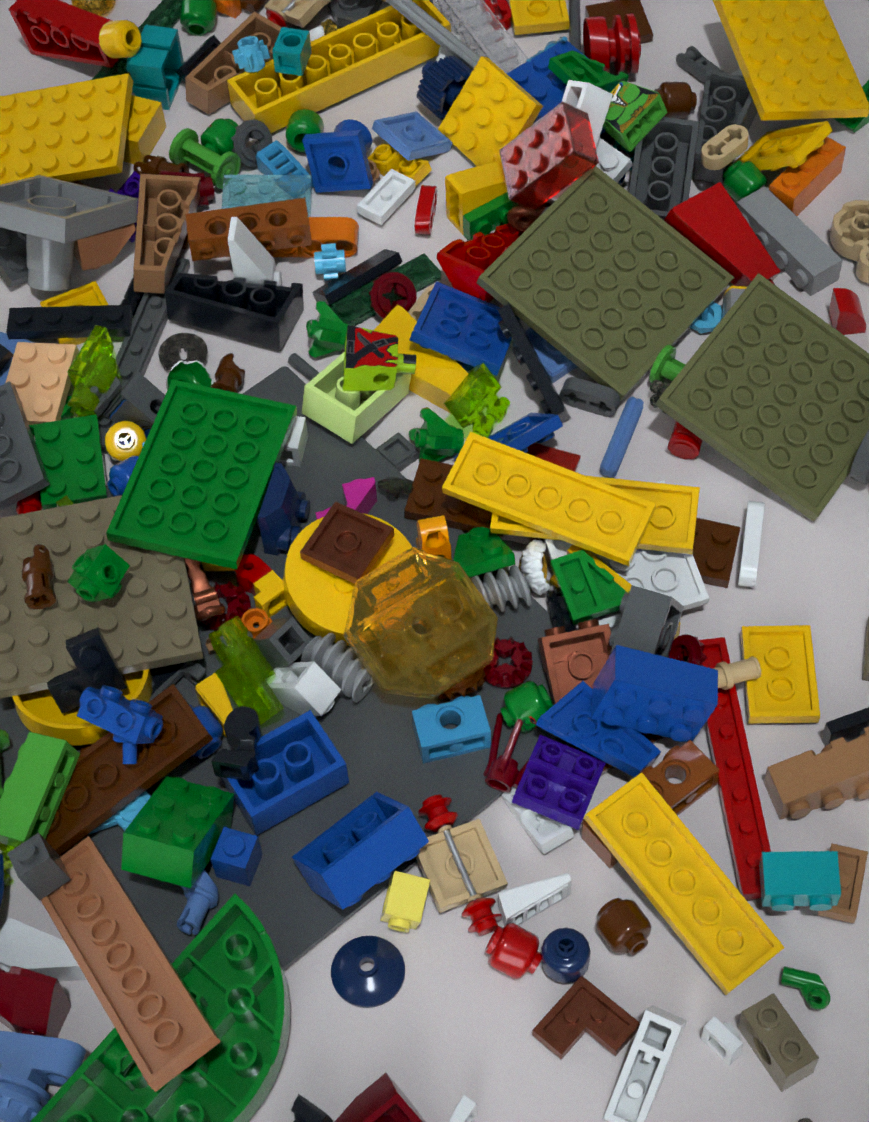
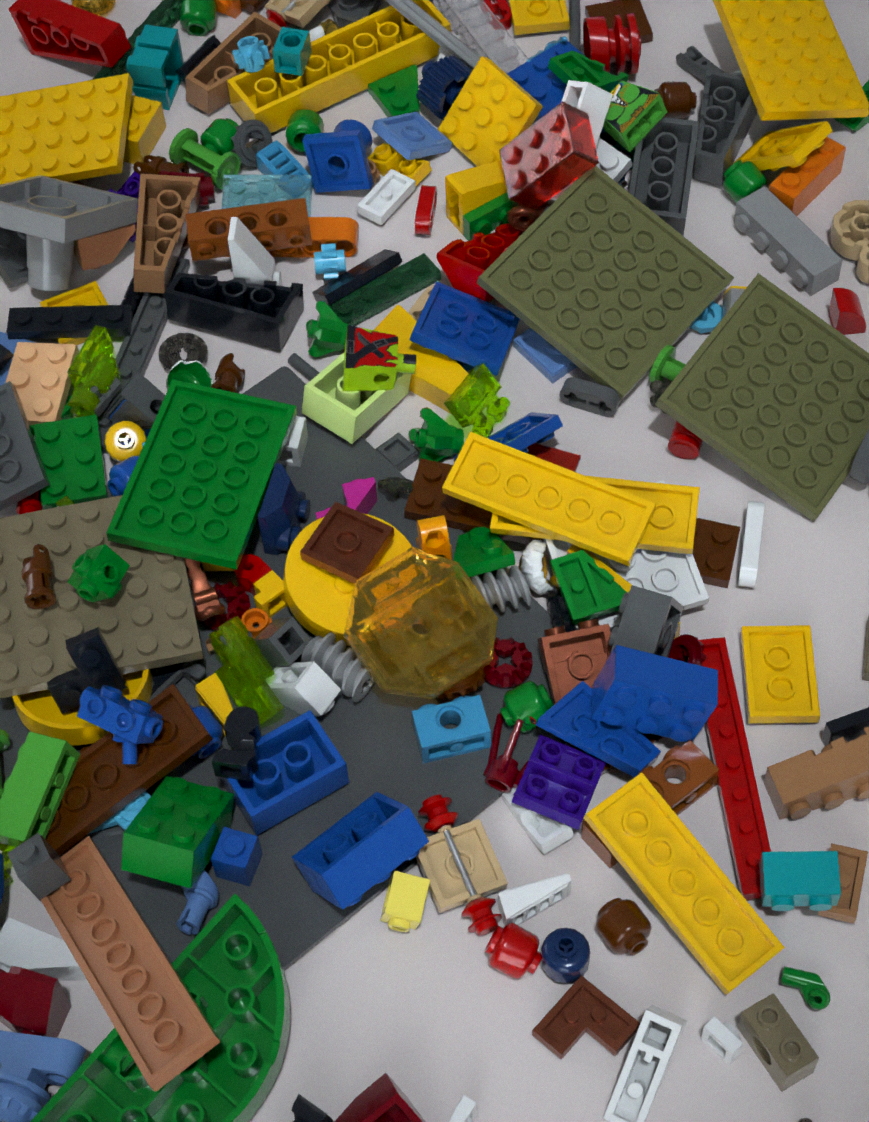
yellow head [99,20,142,59] -> none
dark blue dish [331,936,405,1008] -> none
dark red gear [368,272,417,319] -> none
black plate [498,304,571,423] -> none
medium blue axle [600,397,644,478] -> none
red slope [664,182,781,287] -> none
tan beam [701,124,749,170] -> none
tan pin [712,656,761,690] -> none
none -> green wing [368,64,420,117]

